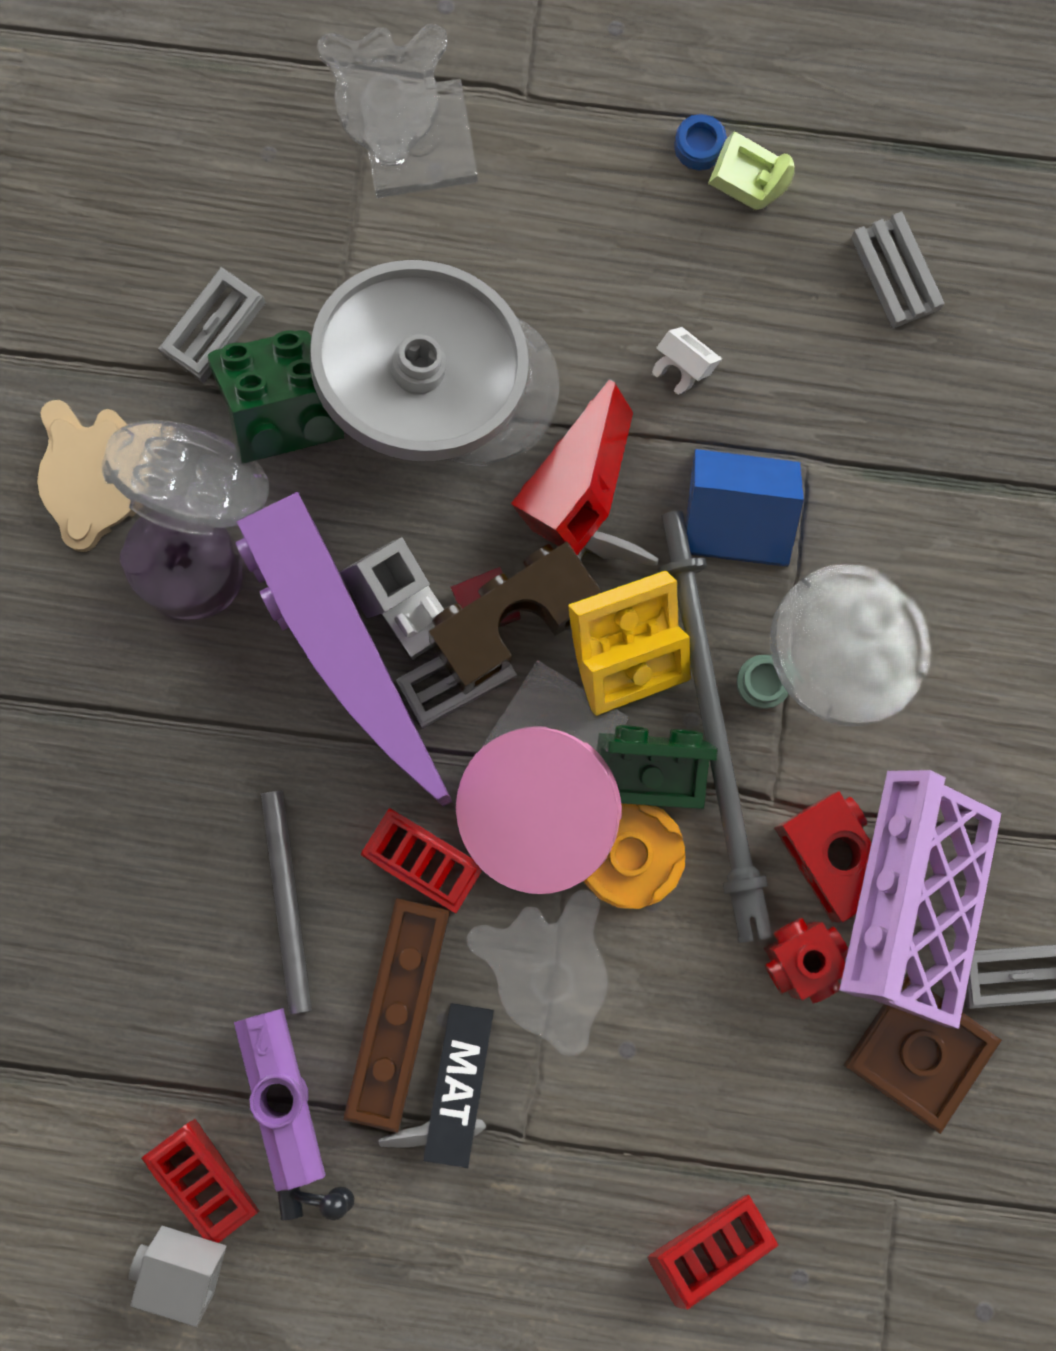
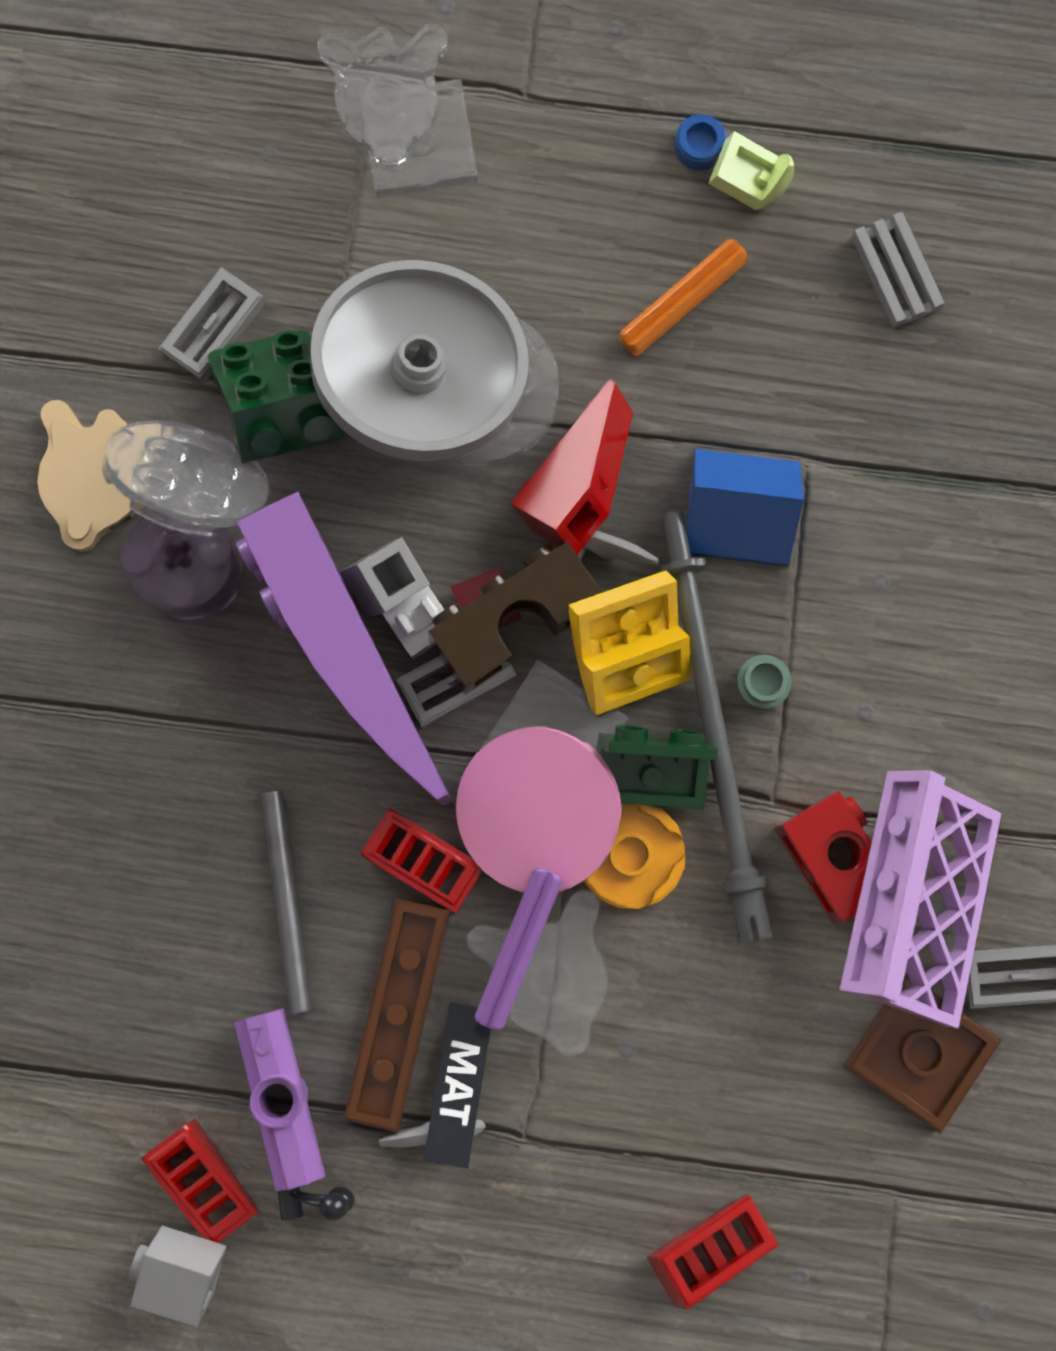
white tile [652,327,722,394] -> none
red brick [764,917,848,1004] -> none
clear tile [770,564,931,726] -> none
none -> medium lavender axle [475,867,562,1030]
none -> orange axle [619,239,748,356]

